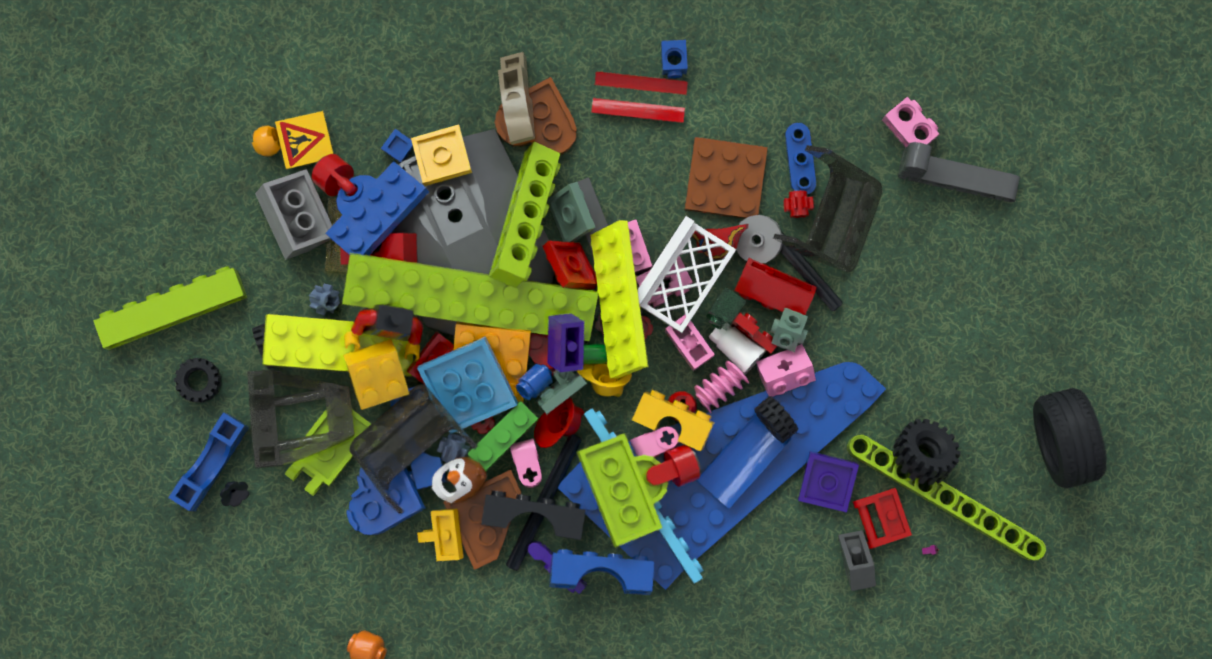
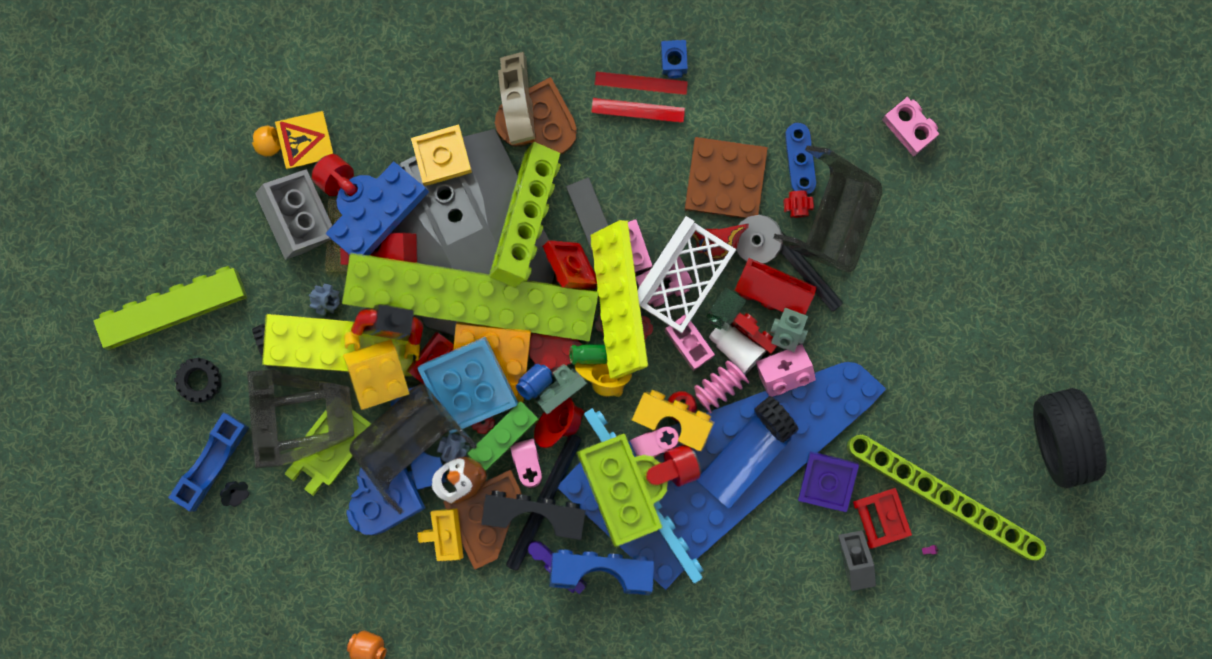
blue plate [381,129,413,163] -> none
sand green hinge [547,182,596,242] -> none
dark purple brick [548,313,584,372] -> none
black tyre [892,419,960,485] -> none
dark grey beam [898,142,1020,202] -> none

